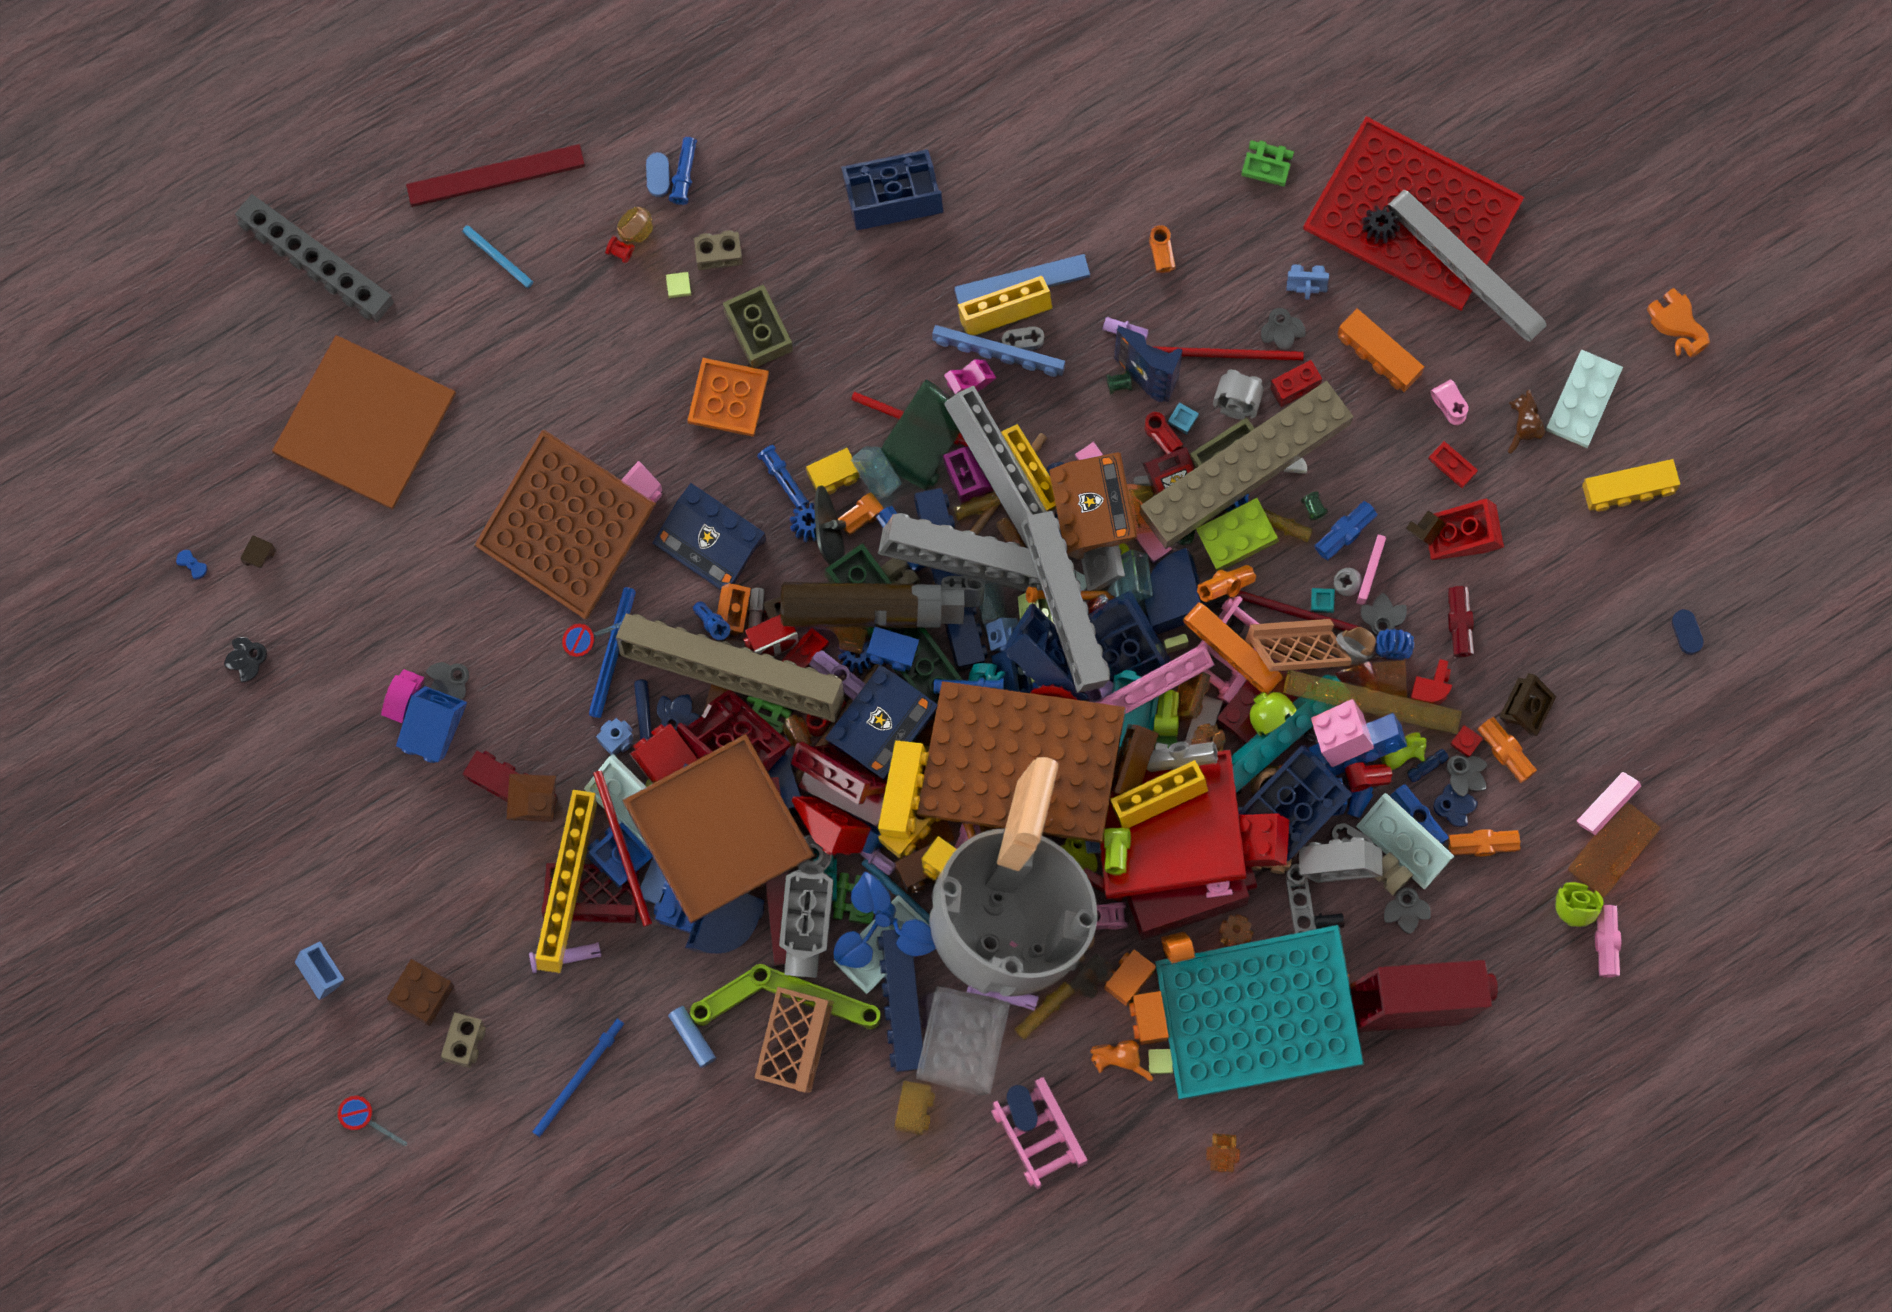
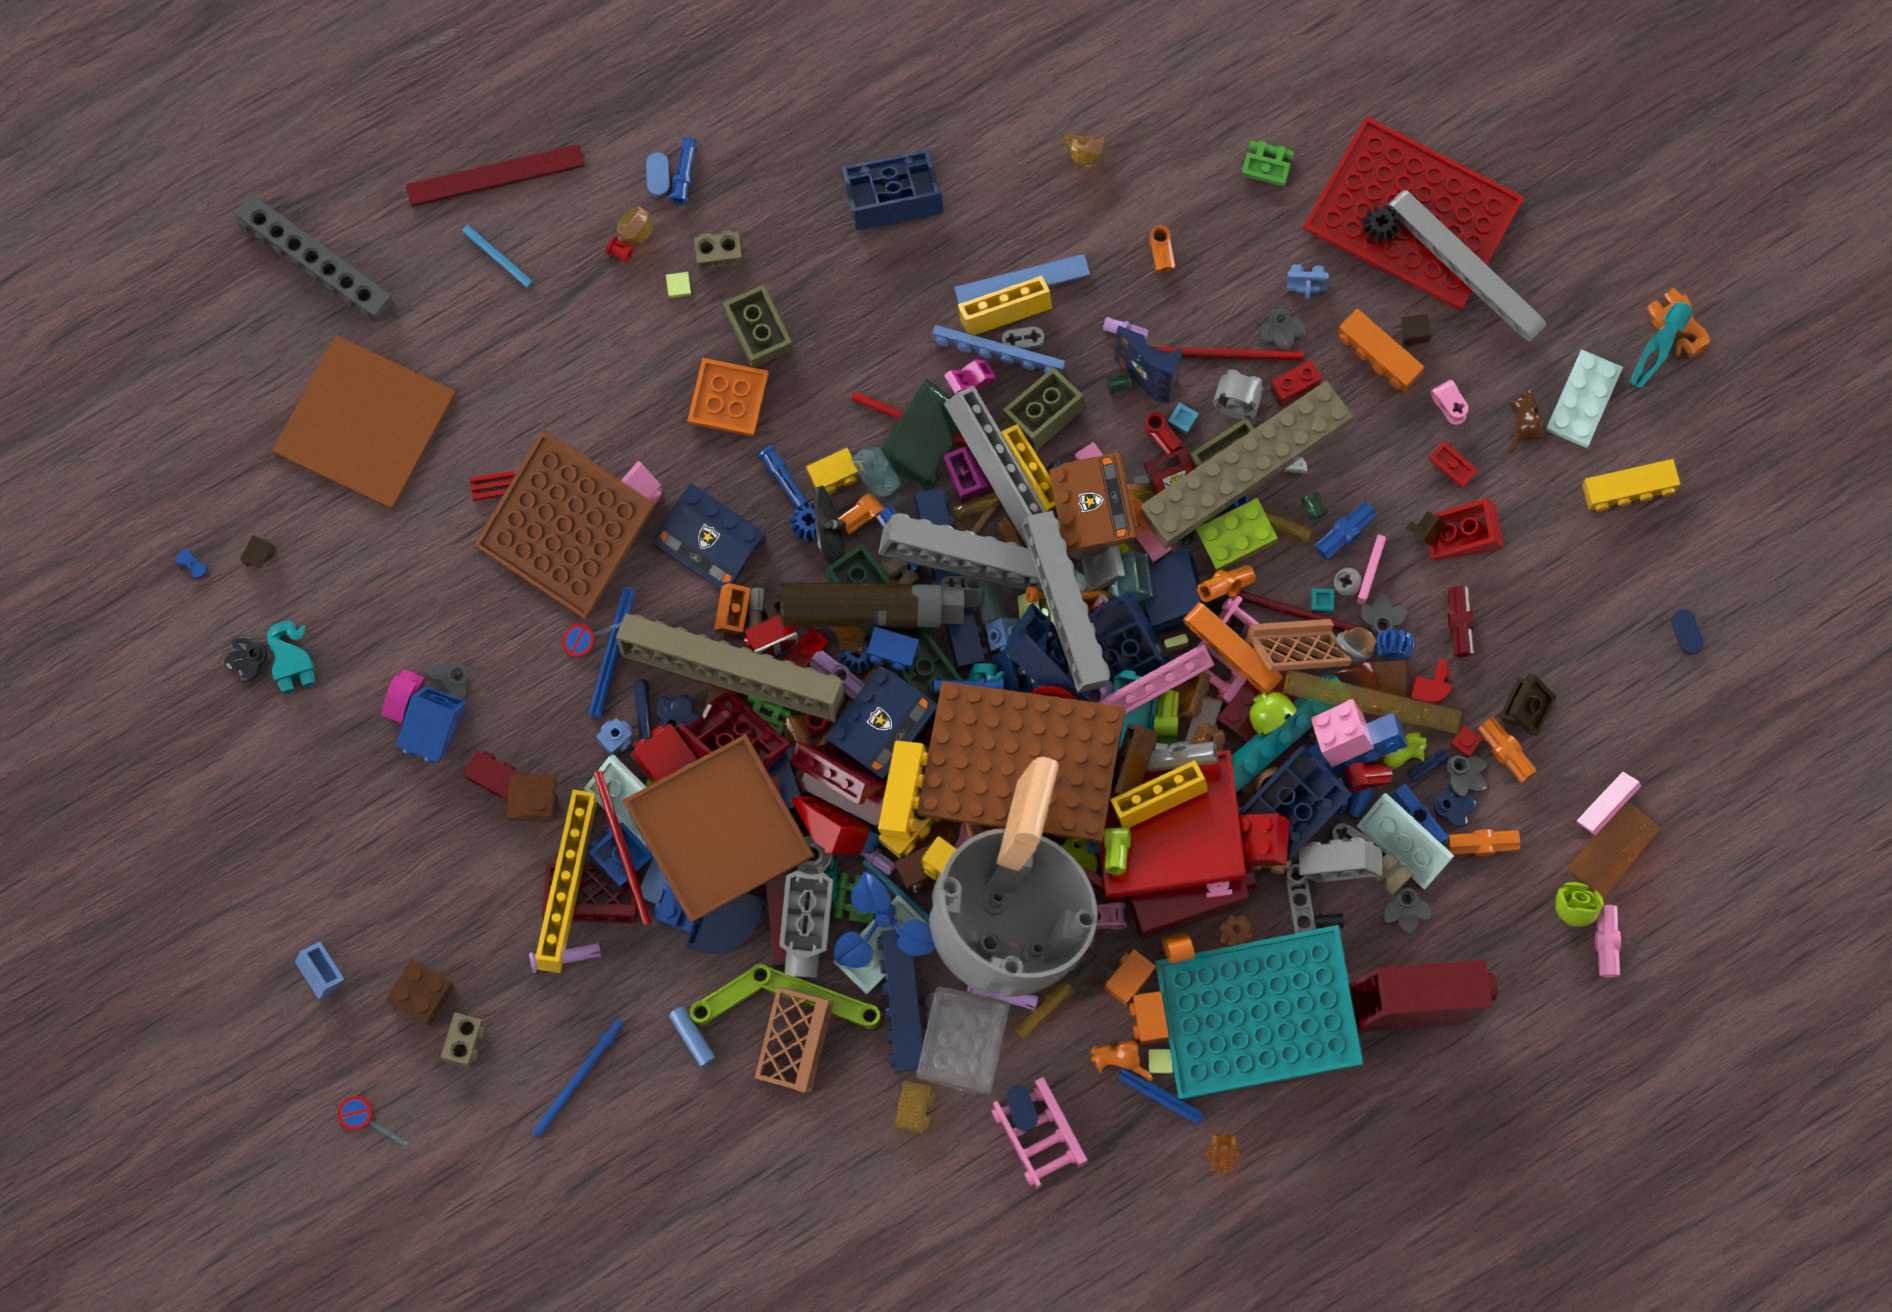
blue pin [693,601,730,640] -> none
none -> teal hips [267,621,316,695]
none -> red tile [469,470,515,501]
none -> olive brick [1003,367,1087,450]
none -> clear yellow piece [1062,134,1104,166]
none -> blue axle [1118,1068,1203,1124]
none -> dark brown panel [1401,314,1432,346]
none -> teal arm [1629,302,1692,388]

